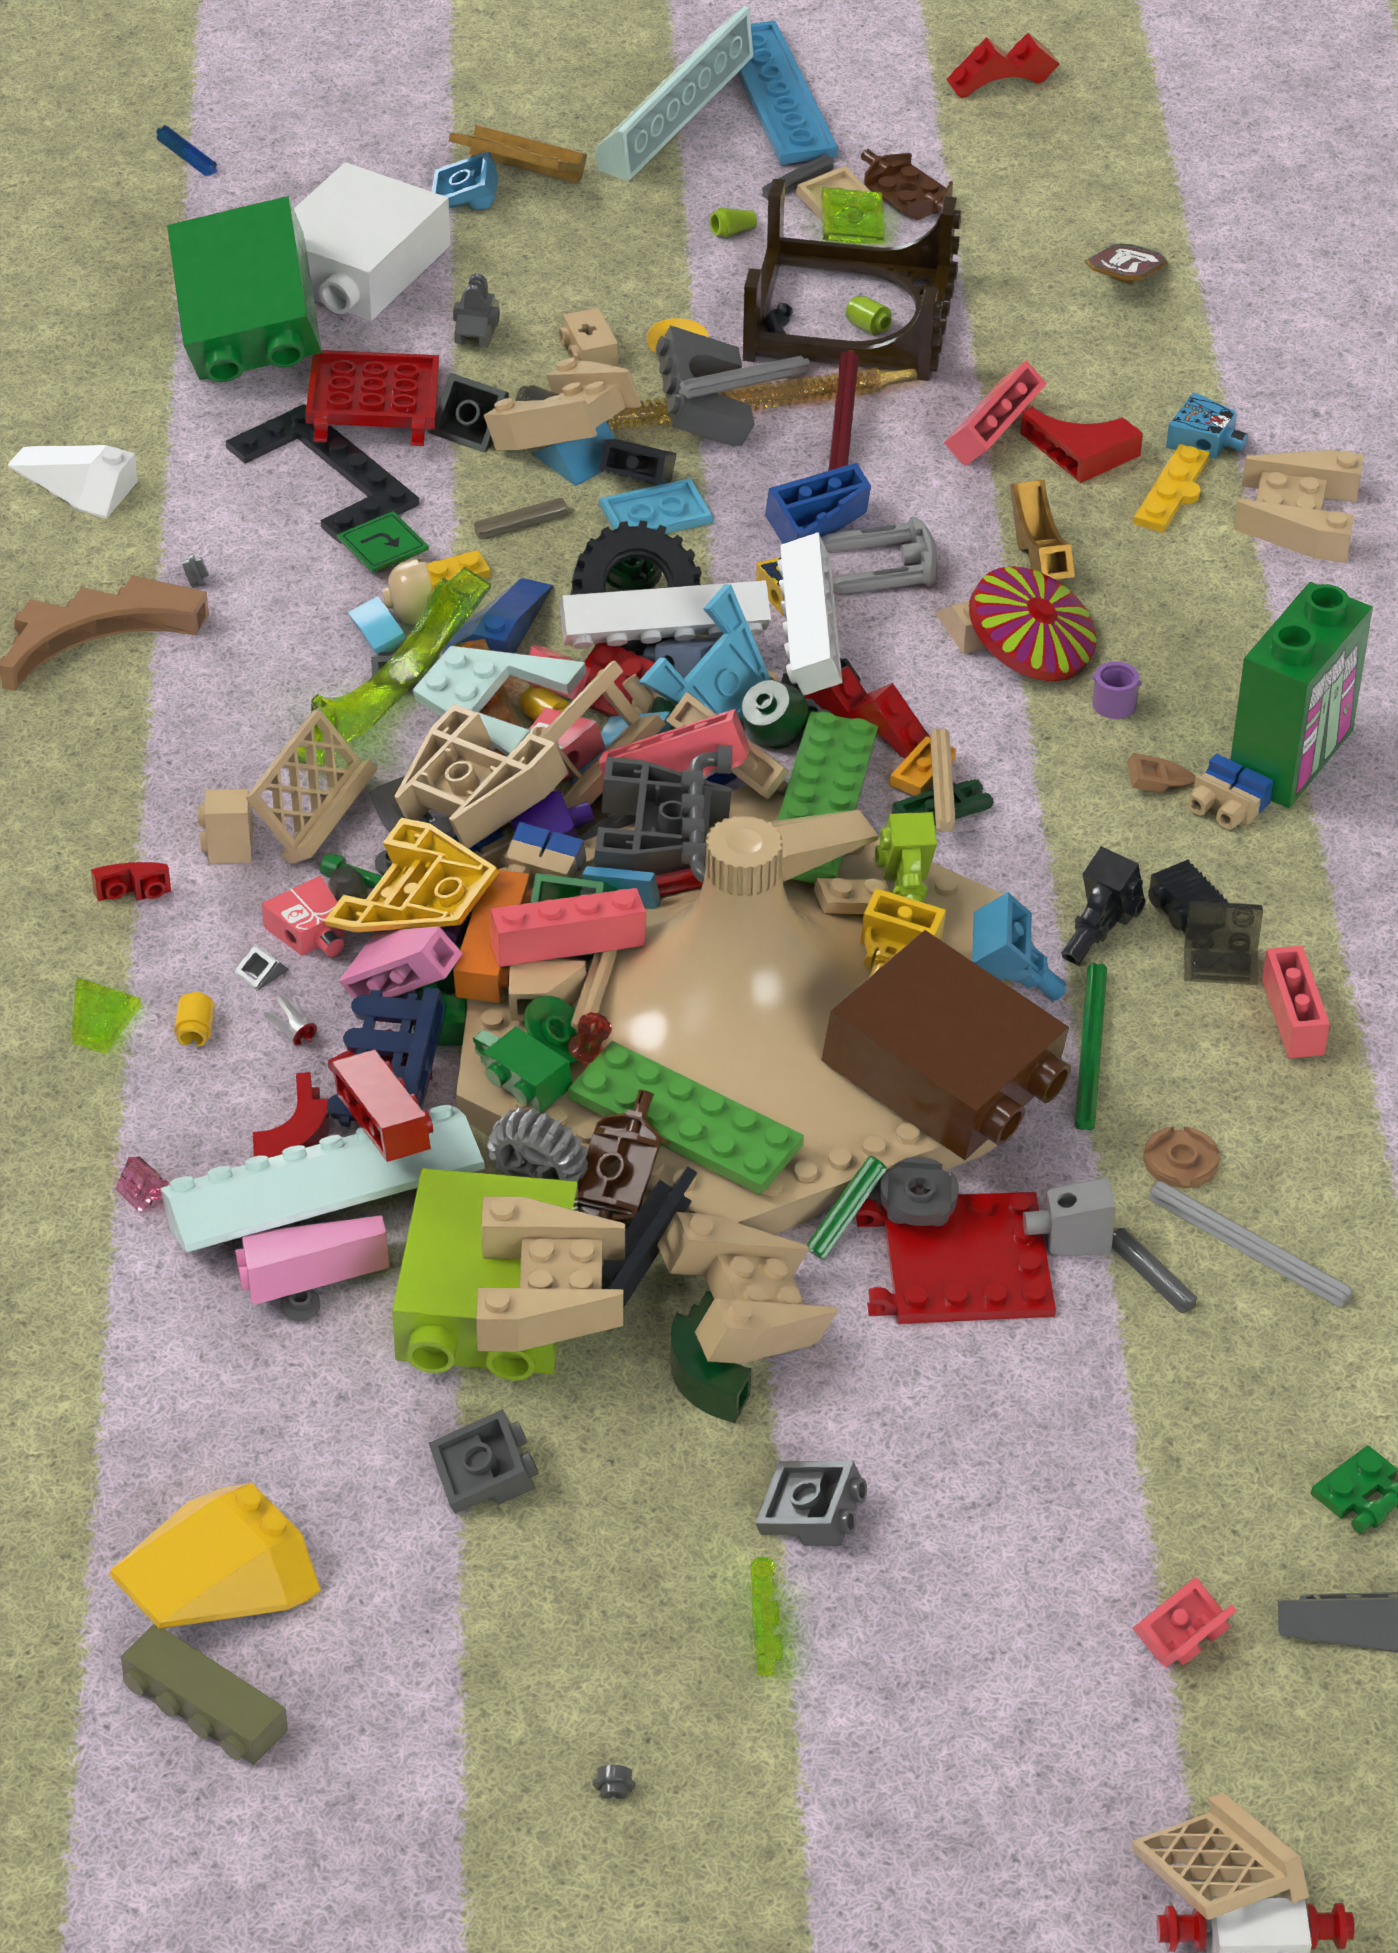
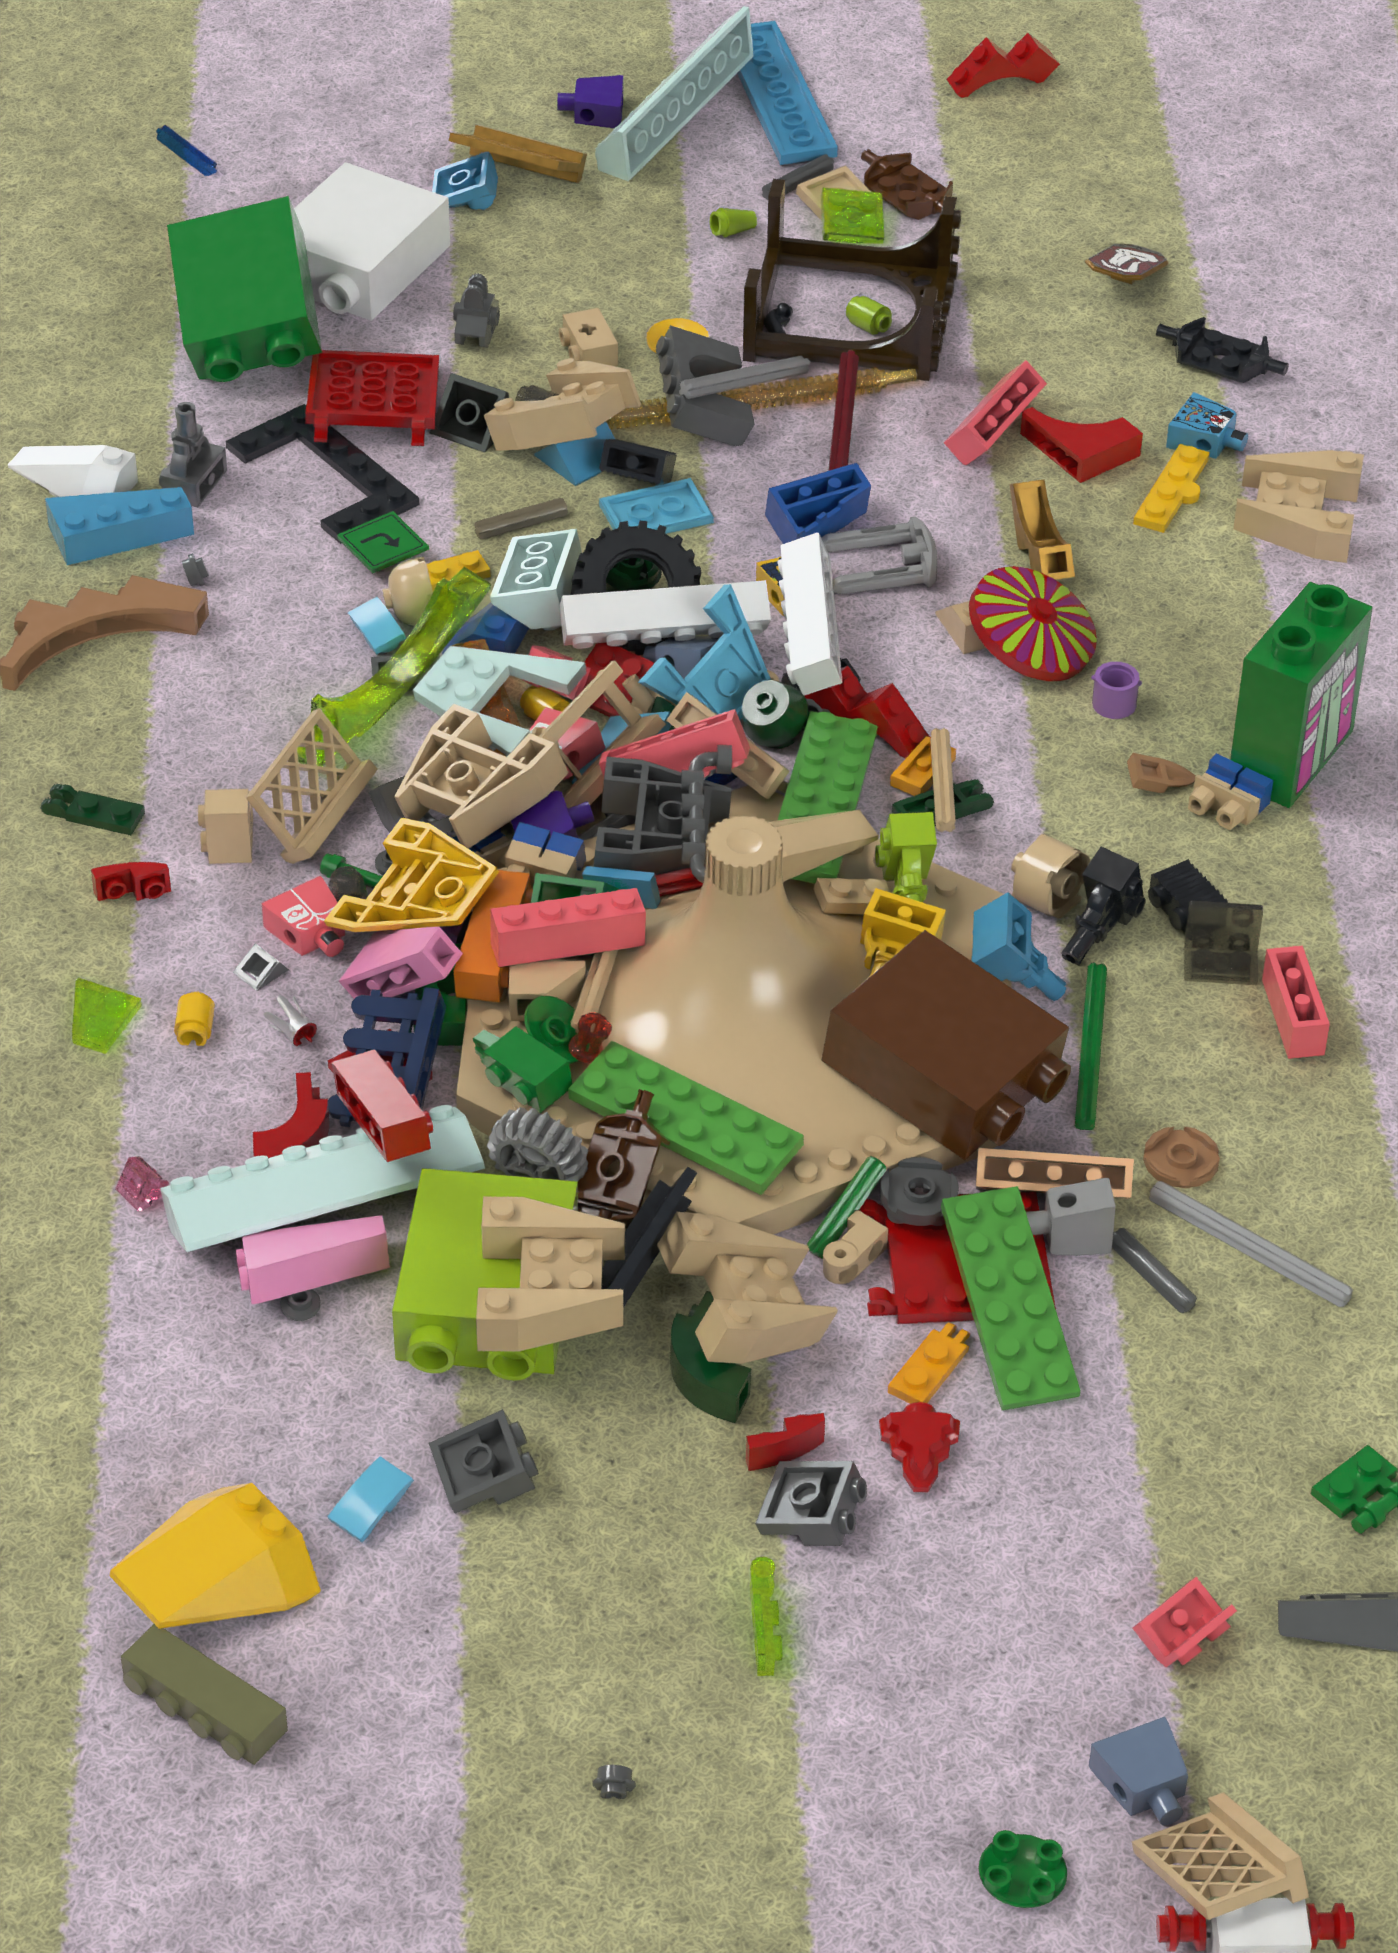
none -> dark green hinge [40,783,145,836]
none -> dark azure wedge [45,487,194,565]
none -> flat silver brick [159,402,227,508]
none -> medium azure slope [327,1456,414,1542]
none -> light aqua slope [490,529,582,630]
none -> dark purple torso [557,75,624,128]
none -> red slope [746,1413,825,1471]
none -> tan leg [823,1210,888,1284]
none -> red rock [879,1402,960,1492]
none -> light orange hinge [887,1322,970,1404]
none -> bright green plate [941,1186,1081,1411]
none -> light nougat brick [975,1148,1134,1199]
none -> green dish [978,1830,1067,1908]
none -> tan brick [1011,834,1091,918]
none -> sand blue torso [1089,1716,1188,1826]
none -> black plate [1156,317,1289,383]

